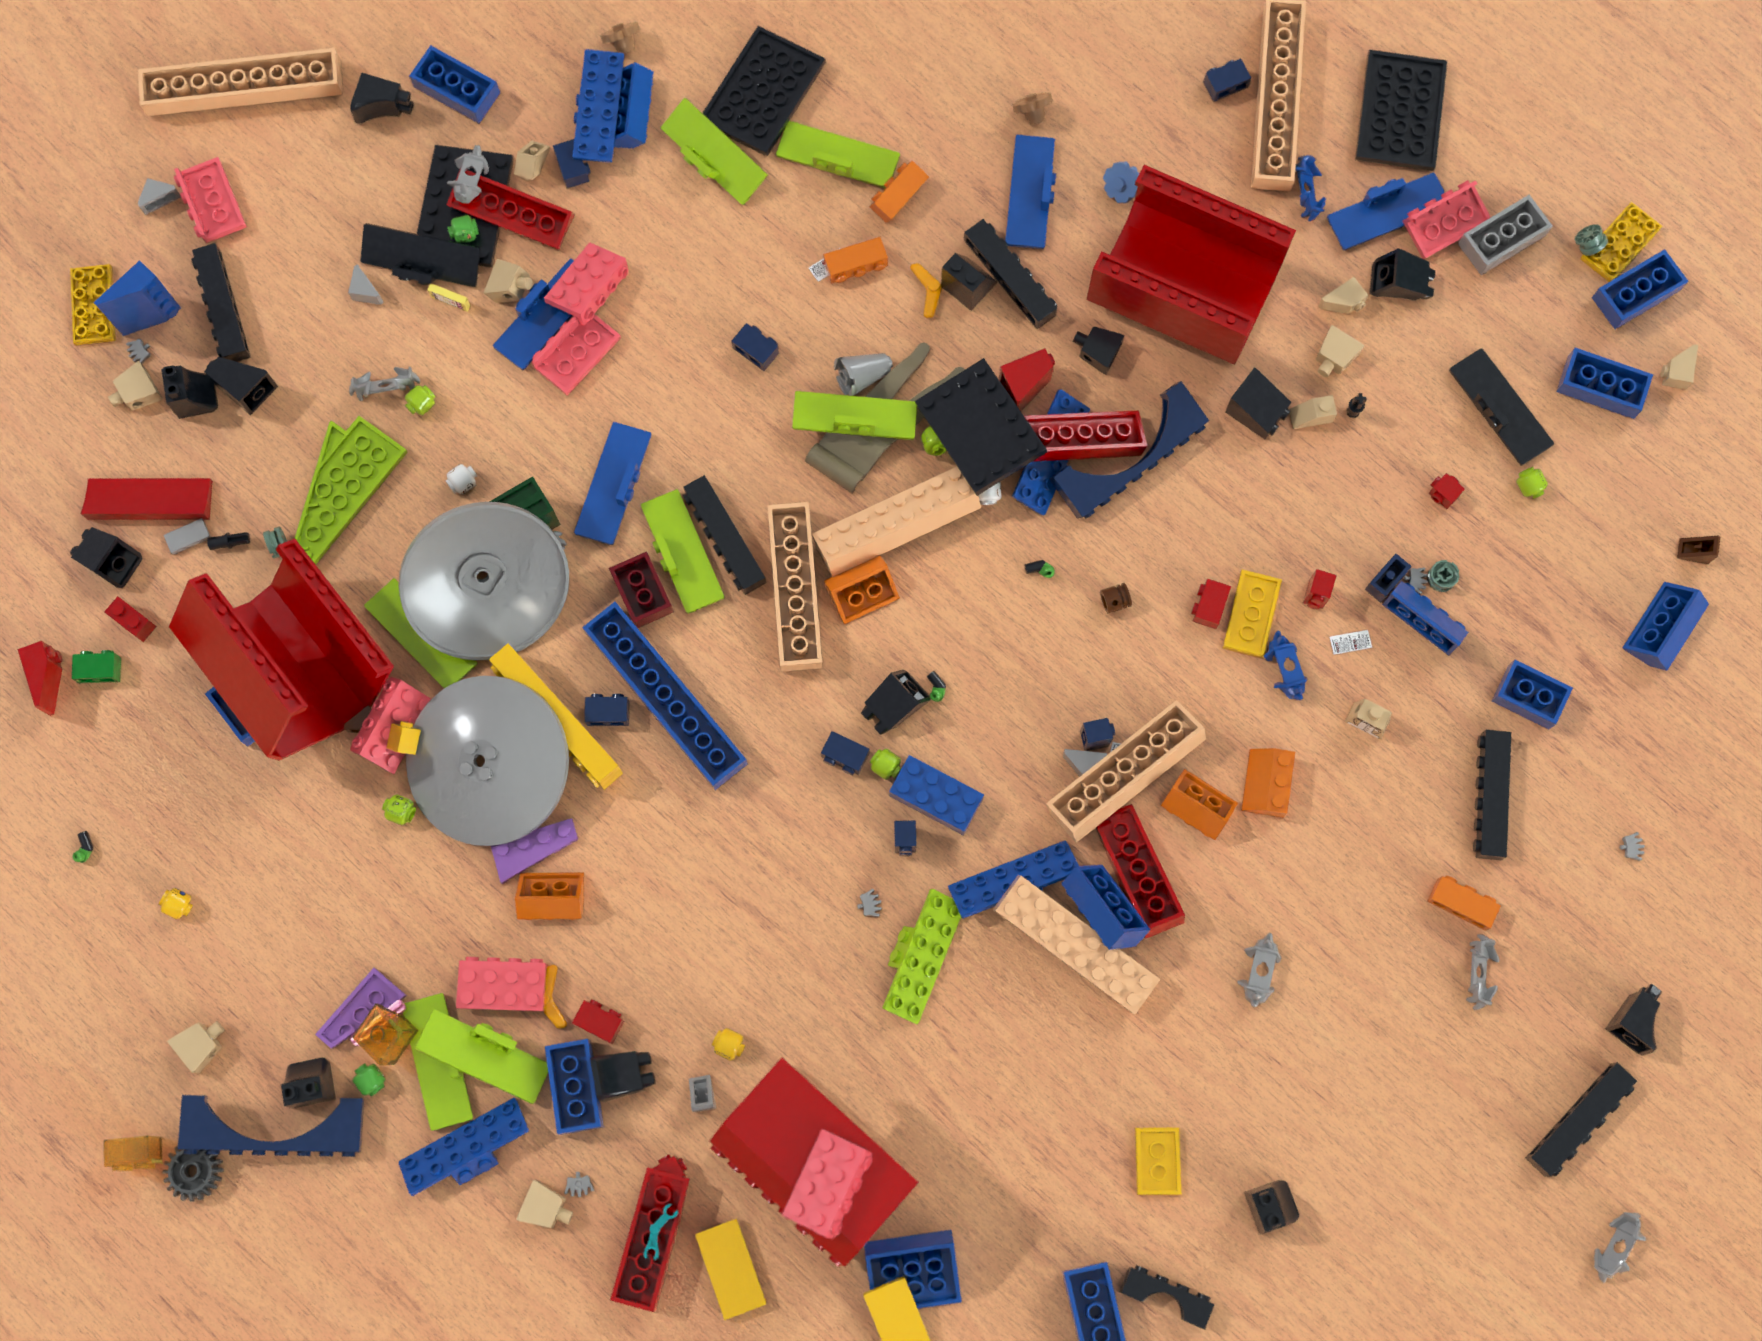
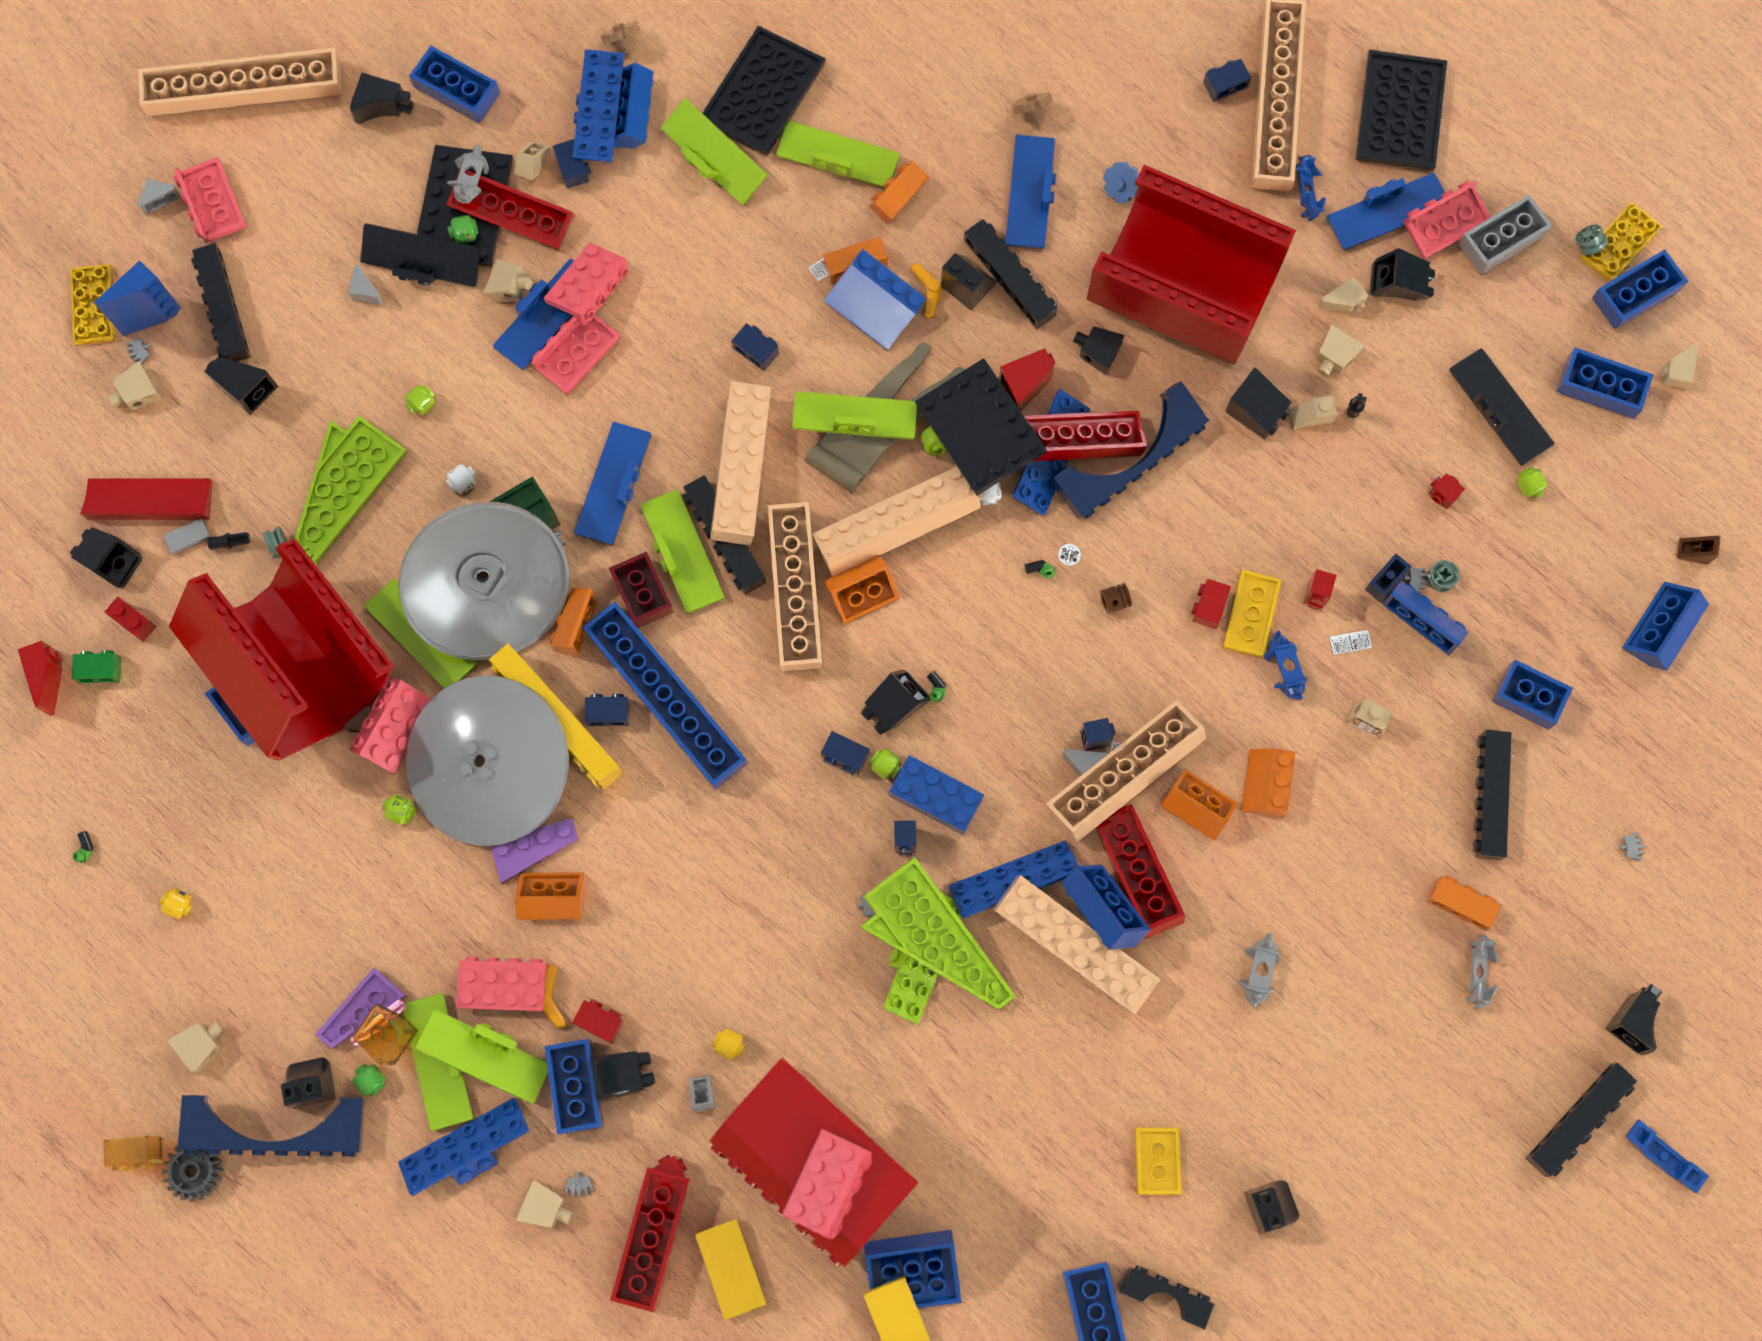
black hips [161,365,218,419] -> none
light grey piece [349,367,420,401] -> none
yellow brick [386,721,421,755] -> none
light yellow tile [428,284,470,312] -> none
teal piece [644,1204,679,1260] -> none
light grey cone [834,353,893,396] -> none
light grey piece [1594,1212,1646,1283] -> none
none -> orange slope [550,588,598,658]
none -> light nougat brick [710,381,771,546]
none -> slope [823,249,926,350]
none -> lime wing [860,857,1016,1010]
none -> white sticker [1058,544,1081,566]
none -> blue slope [1625,1119,1709,1194]

